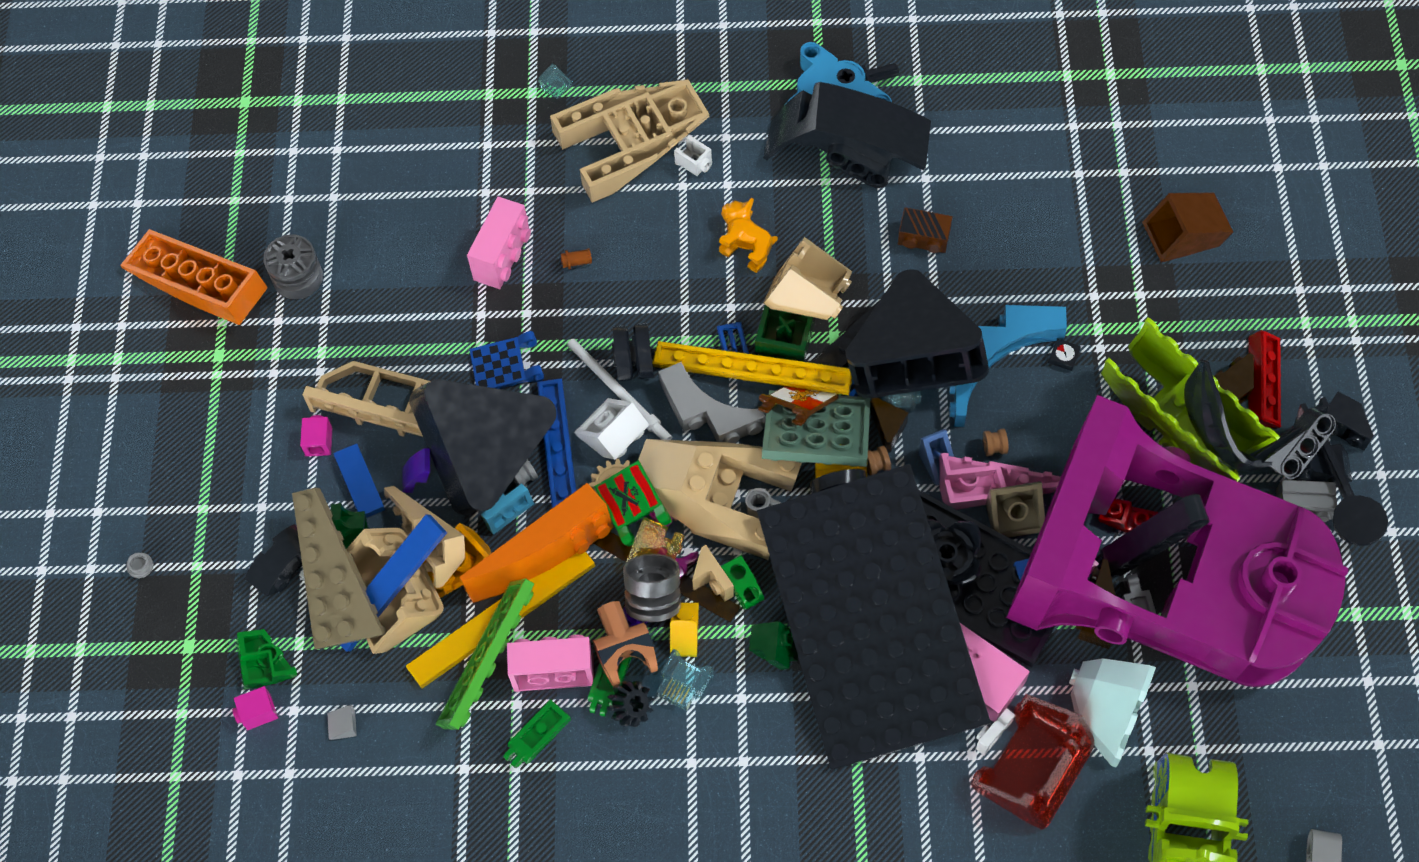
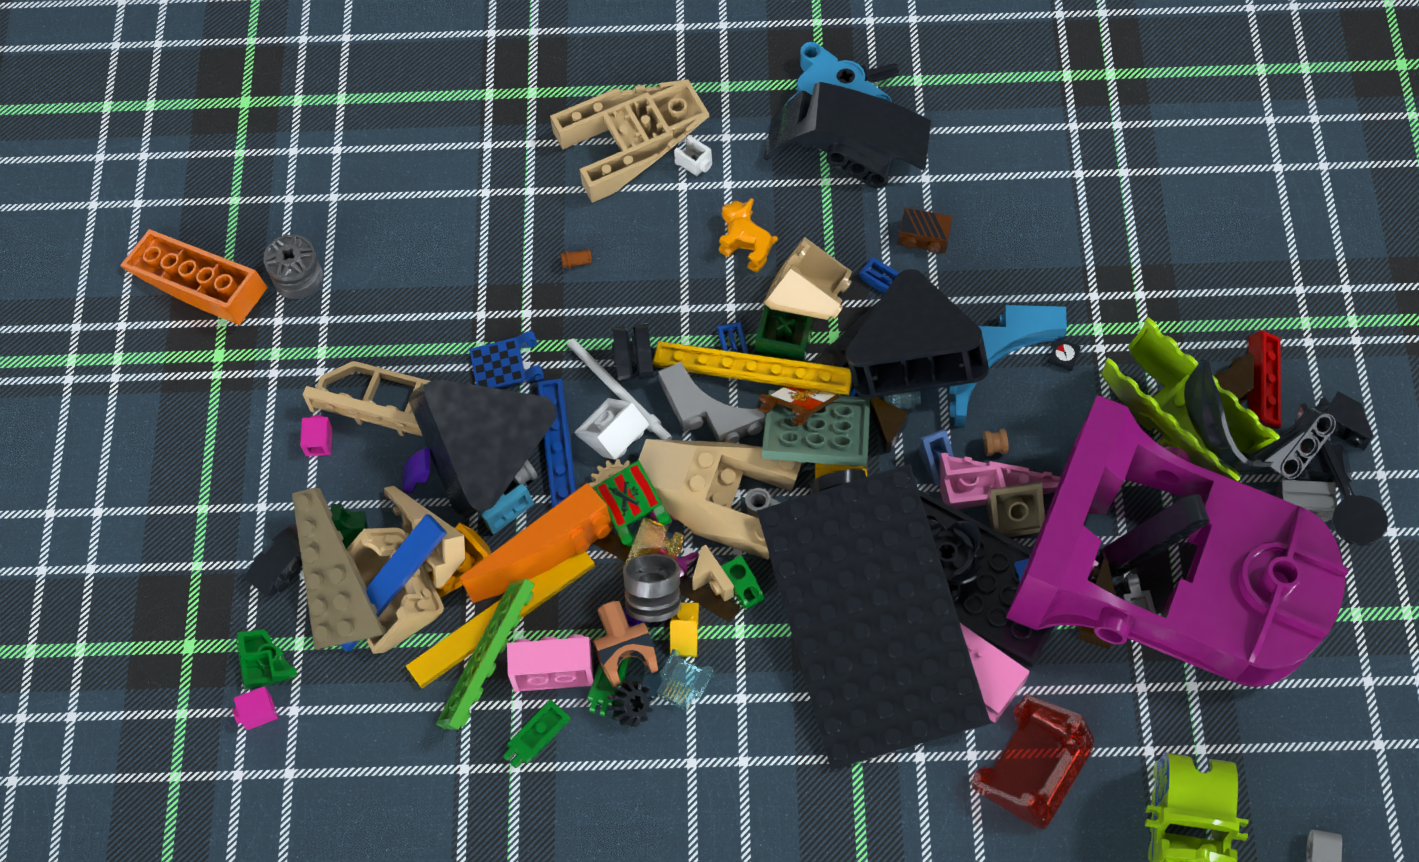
light grey plate [126,553,153,578] -> none
light grey slope [327,705,357,740] -> none
blue tile [333,444,385,518] -> none
bright pink brick [467,197,531,289] -> none
clear light blue slope [538,64,572,99] -> none
dark green brick [749,621,798,670] -> none
medium nougat wheel [867,445,891,476] -> none
white plate [976,708,1015,756] -> none
light aqua brick [1069,658,1156,767] -> none
red slope [1099,498,1158,533] -> none
reddish brown slope [1142,193,1233,262] -> none
none -> blue tile [858,257,899,294]

